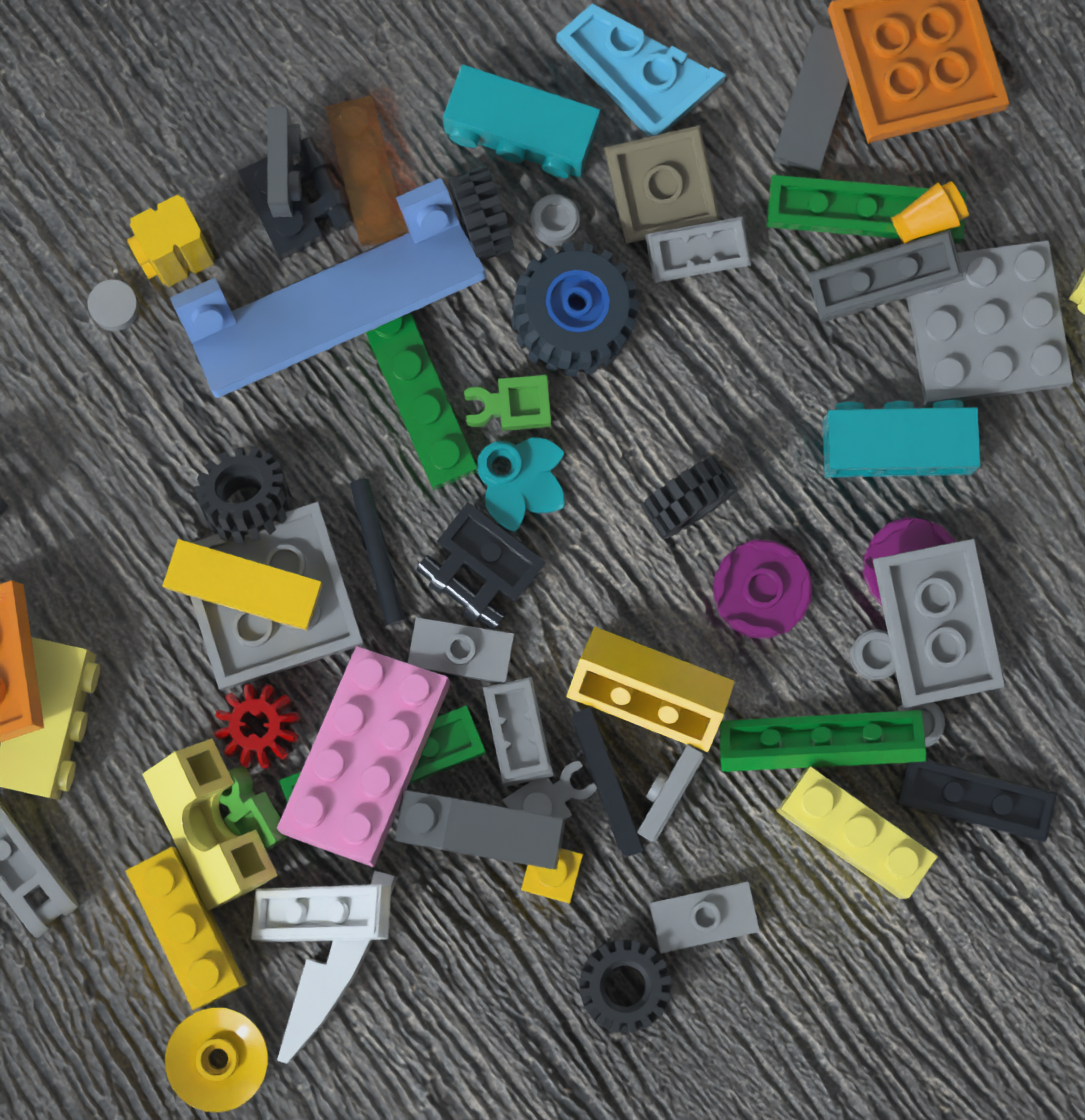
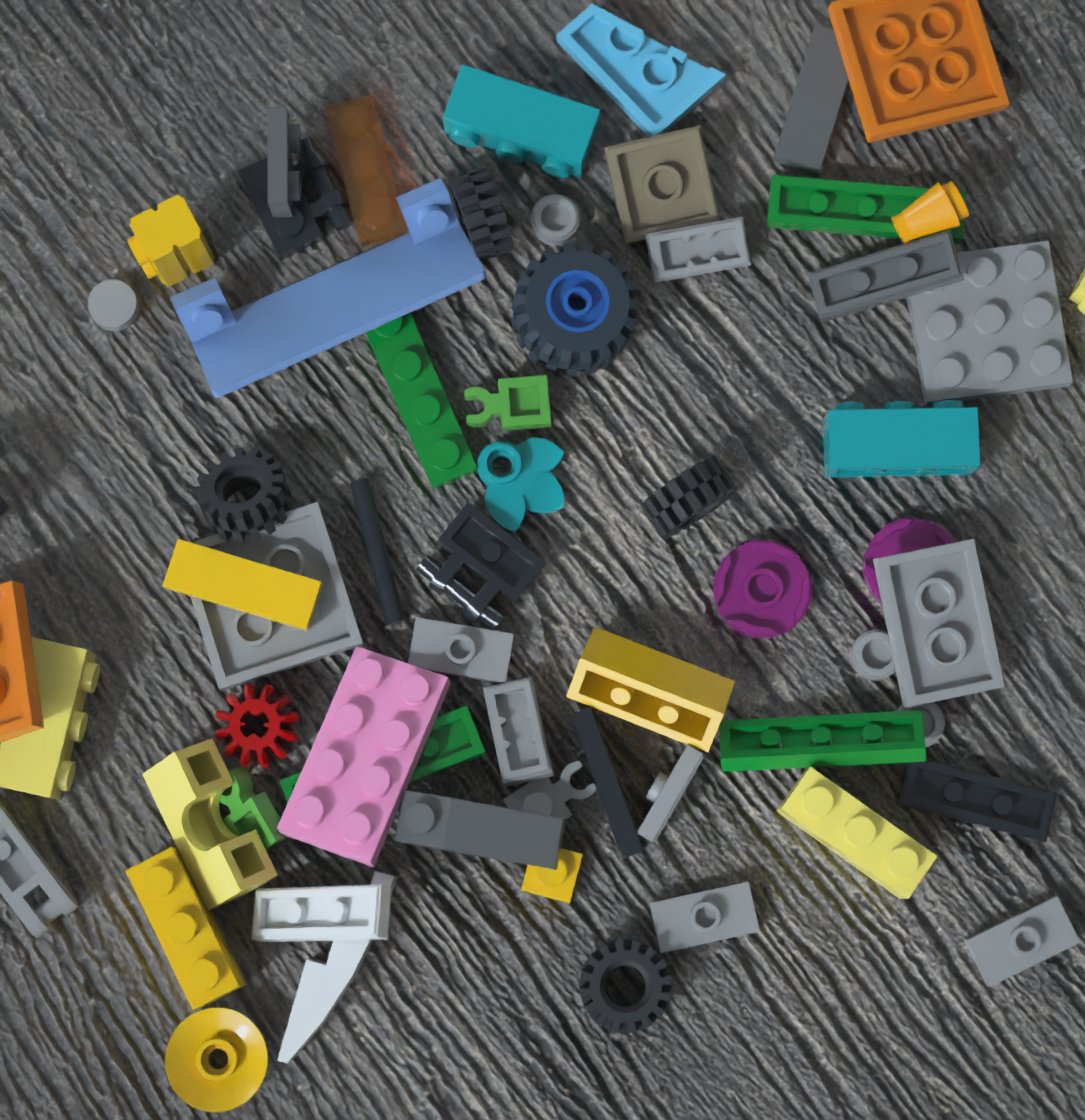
none -> light grey plate [964,896,1081,987]

